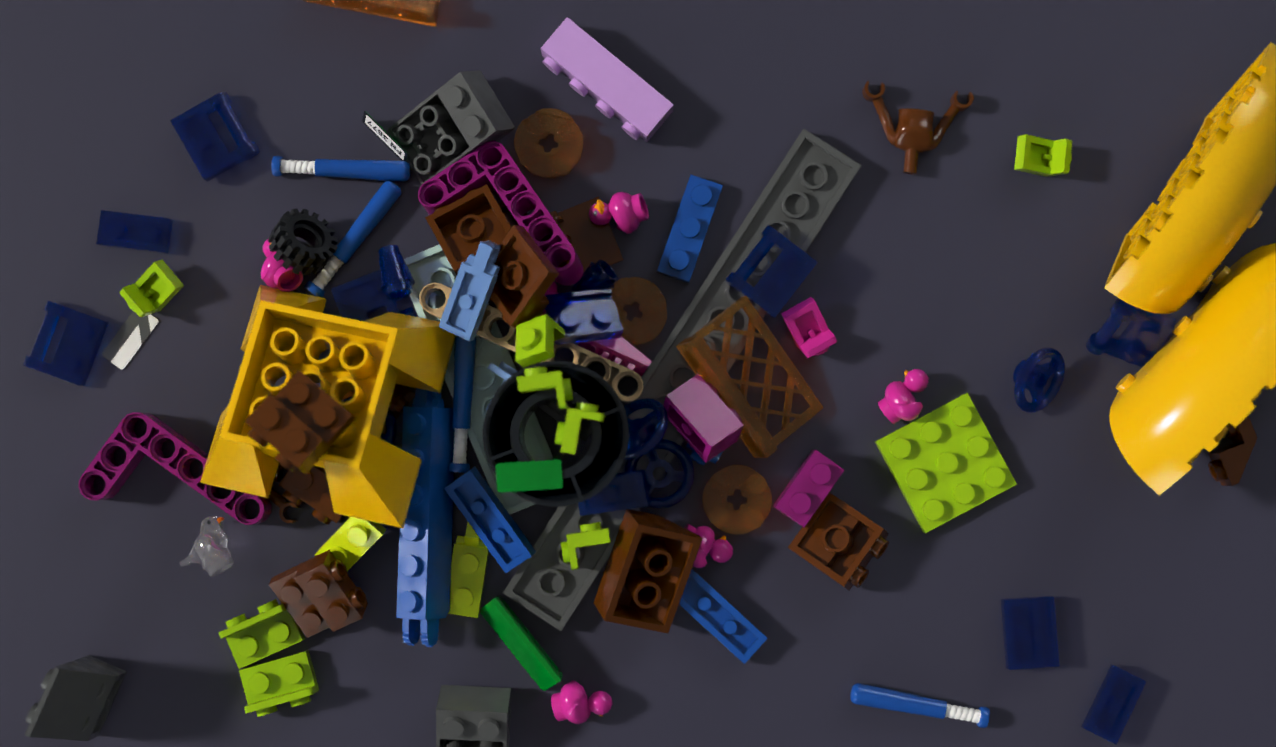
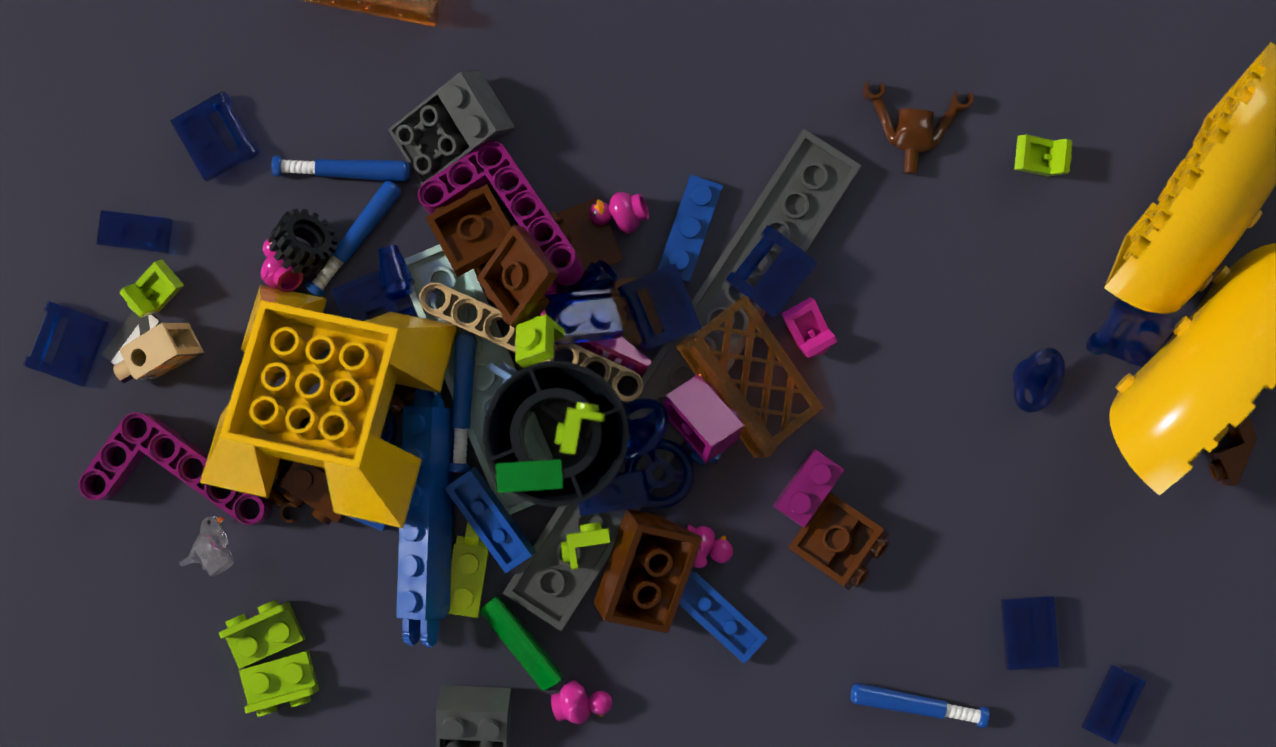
dark grey slope [25,655,127,741] -> none
reddish brown plate [244,370,356,474] -> none
reddish brown plate [268,550,368,638] -> none
neon yellow hinge [315,517,387,571] -> none
sticker [362,111,408,161] -> none
medium blue hinge [439,240,501,342] -> none
clear orange plate [514,108,583,179] -> none
lime bracket [517,366,573,410] -> none
lavender brick [541,17,674,142] -> none
clear orange plate [702,465,772,534] -> none
lime plate [874,393,1017,533] -> none
dark pink animal [878,369,929,424] -> none
none -> tan torso [113,323,204,383]
none -> clear blue plate [617,264,702,353]

